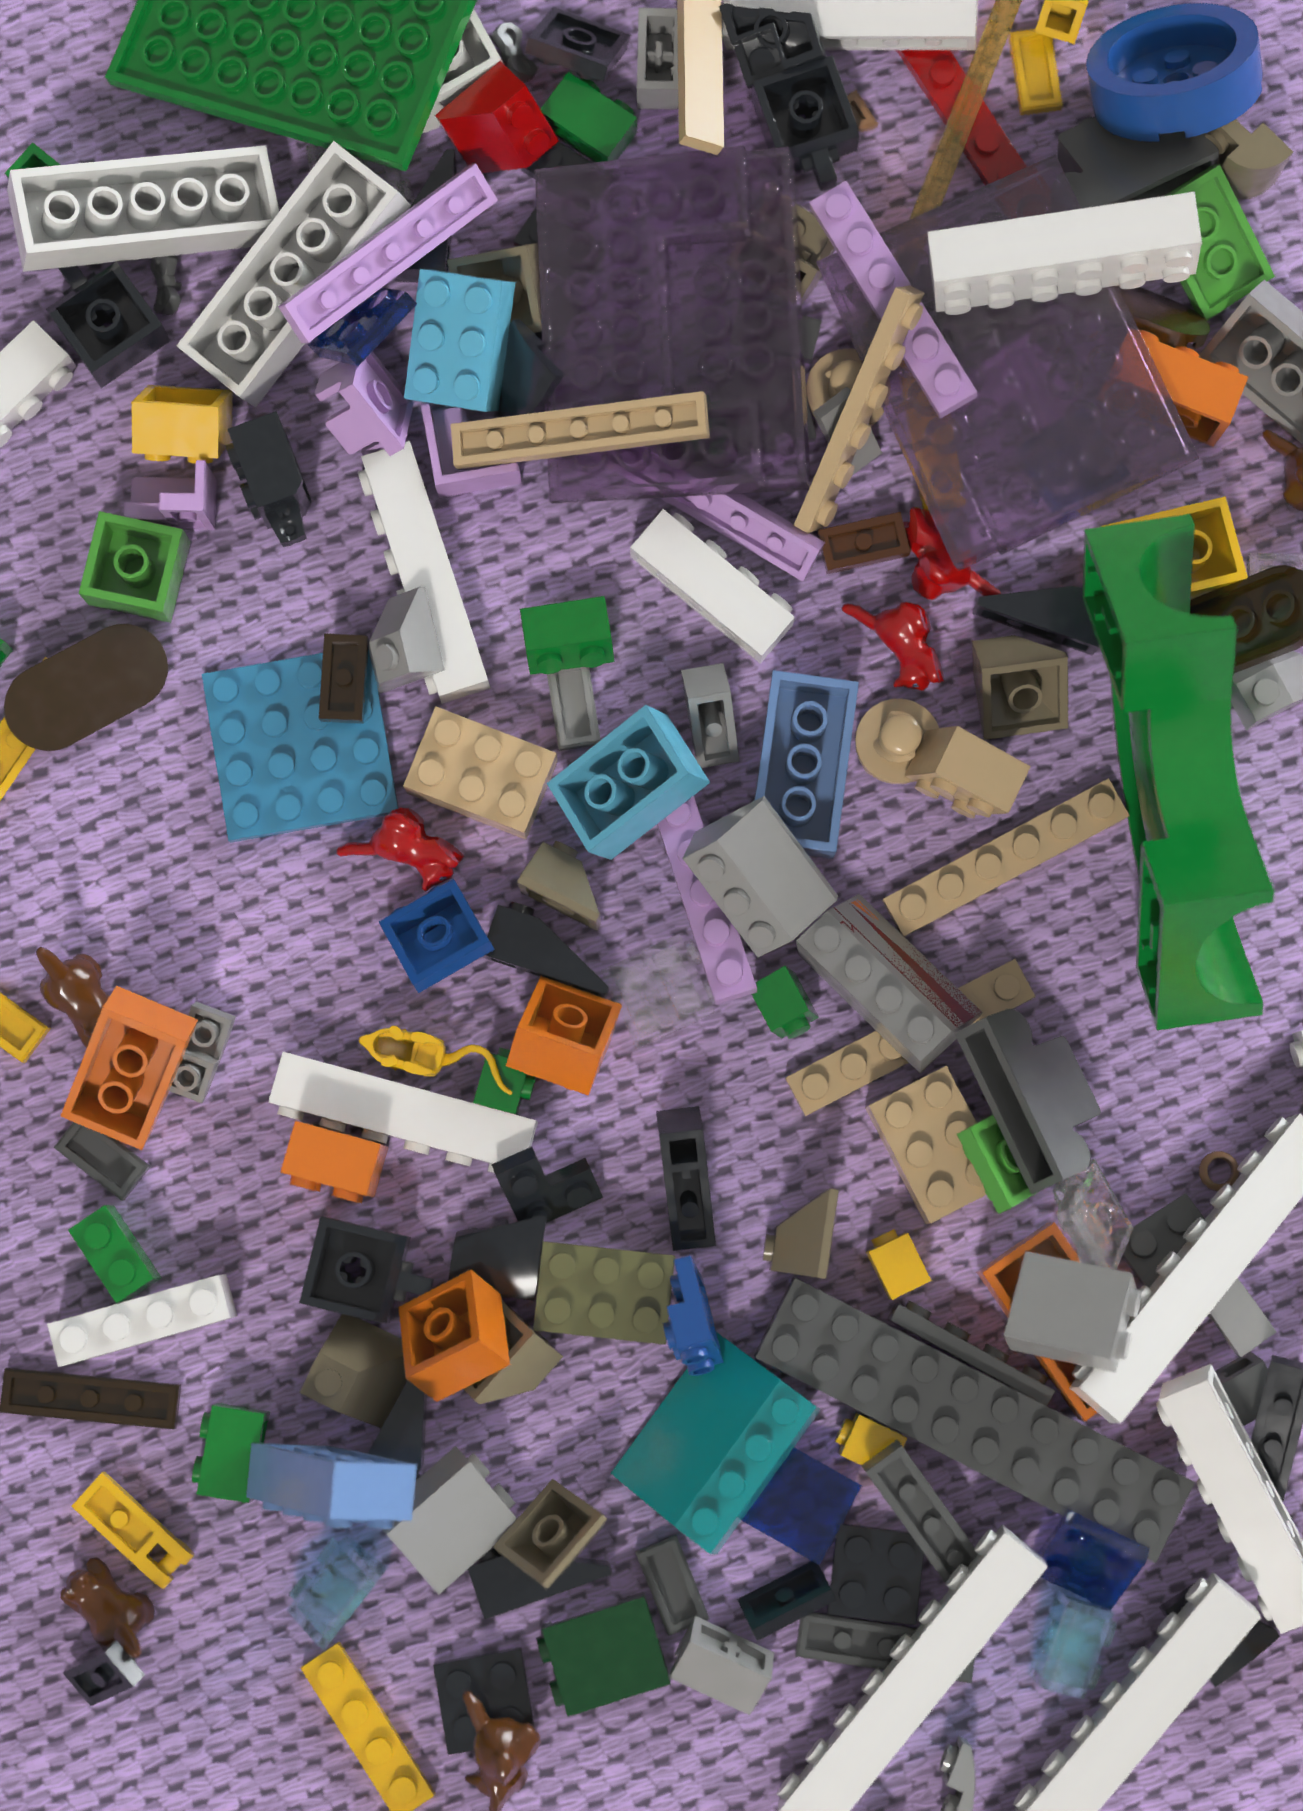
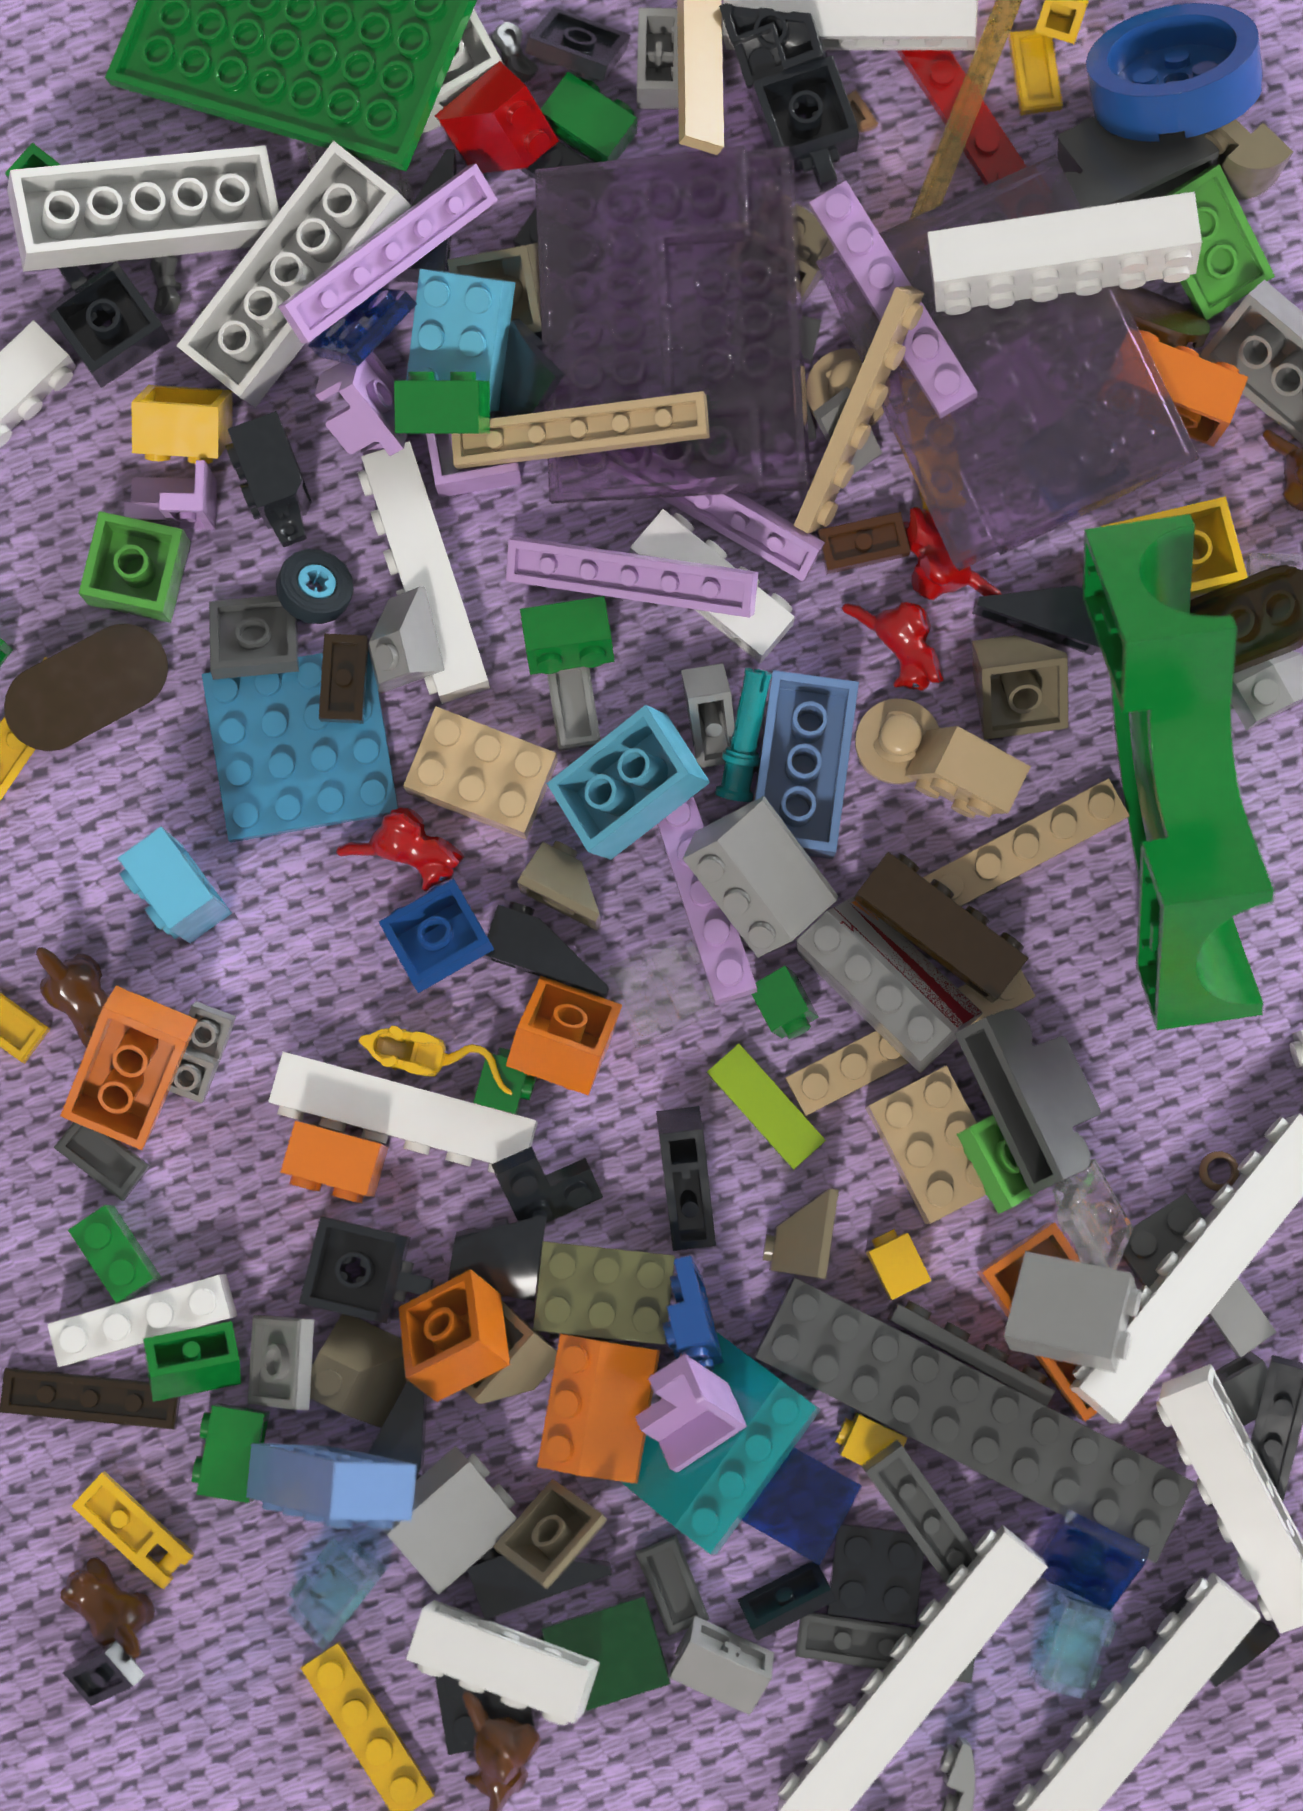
none -> medium azure brick [118,827,232,943]
none -> green brick [143,1321,241,1402]
none -> dark grey plate [209,595,299,680]
none -> light grey tile [248,1315,314,1410]
none -> black bush [276,549,354,624]
none -> green brick [394,372,490,434]
none -> white brick [406,1600,600,1725]
none -> lavender plate [506,536,758,618]
none -> orange slope [537,1334,660,1483]
none -> lavender panel [635,1354,747,1472]
none -> lime tile [706,1043,826,1170]
none -> teal pin [715,668,772,802]
none -> dark brown brick [854,852,1029,1003]

